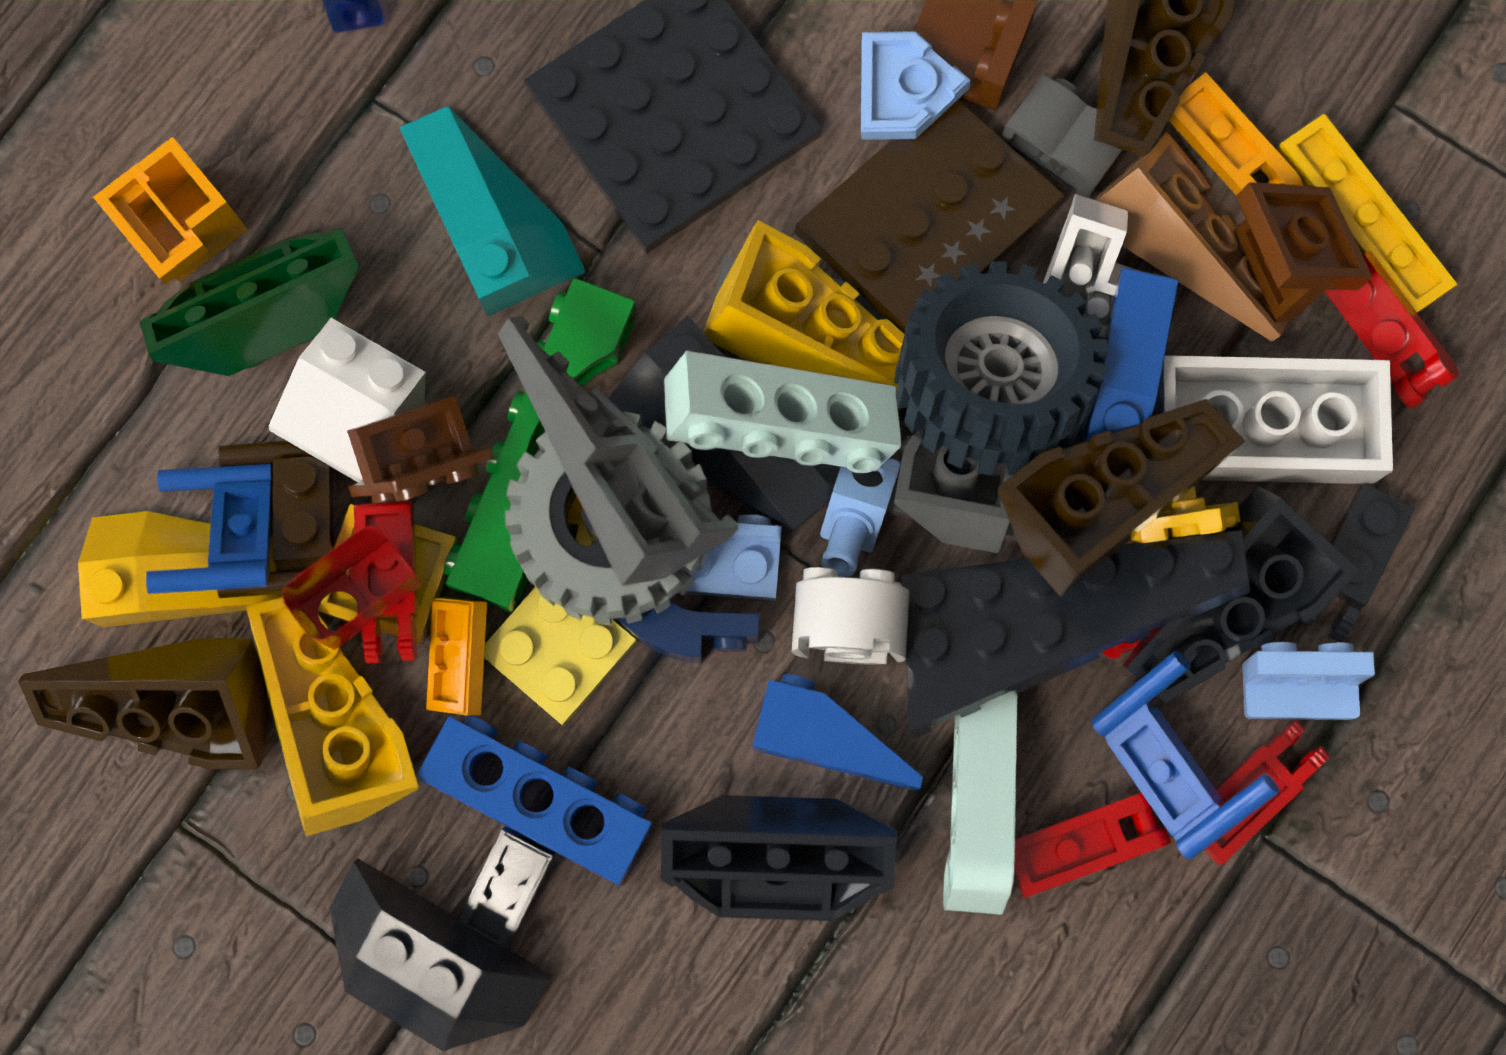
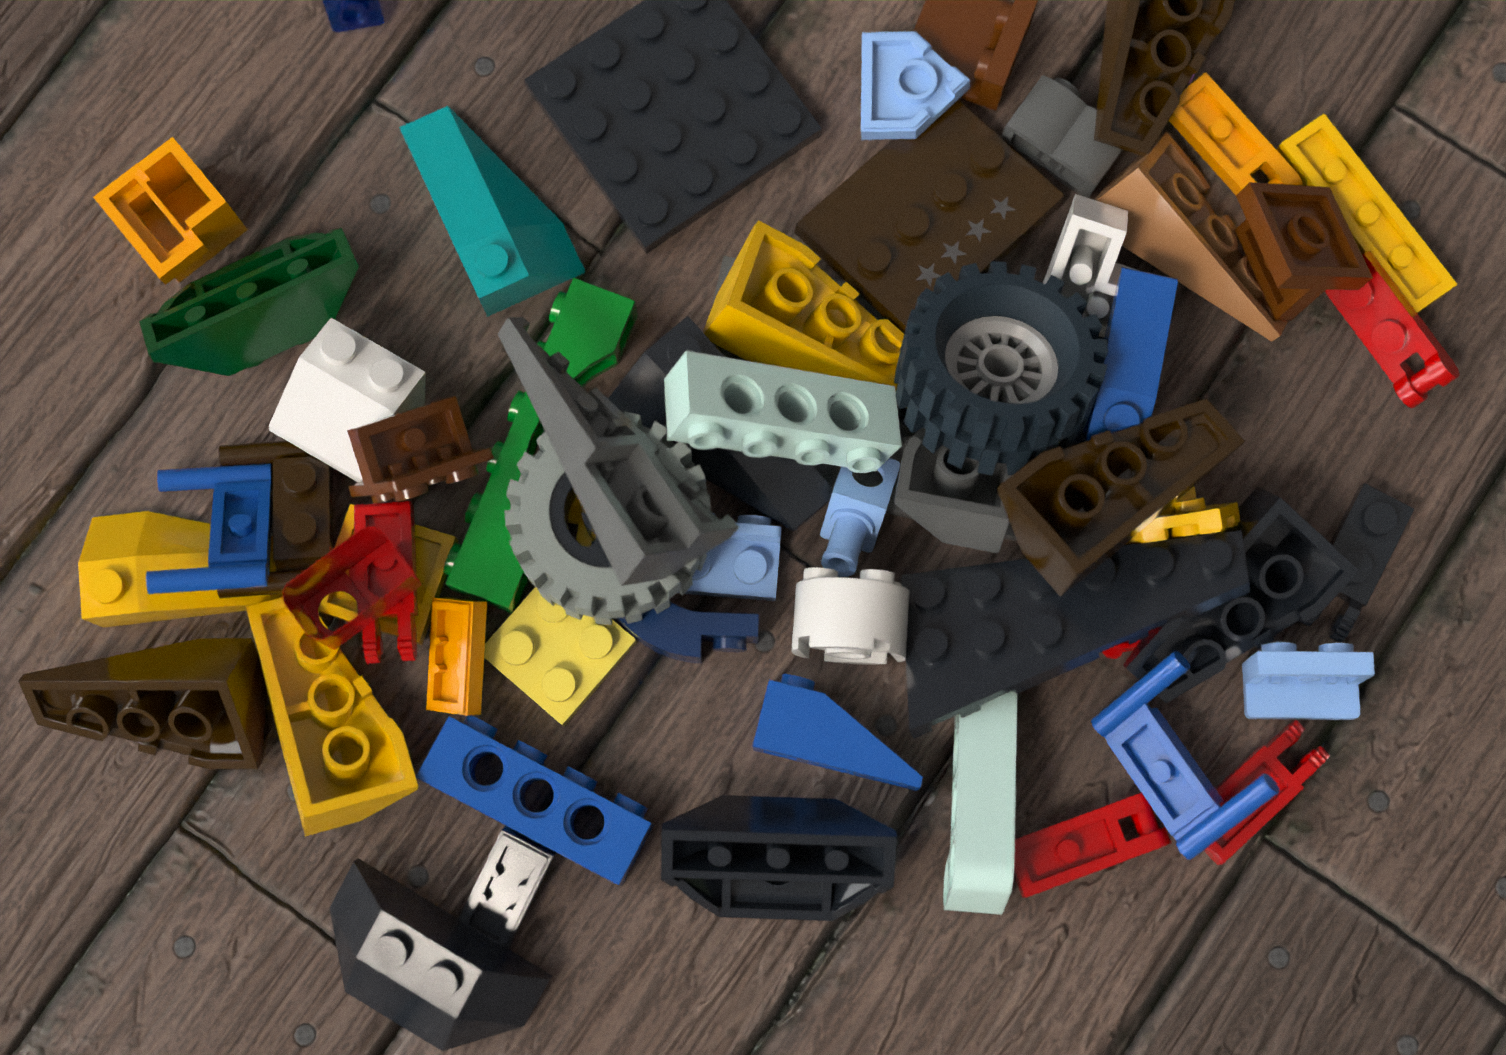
white brick [1152,356,1393,484] -> none

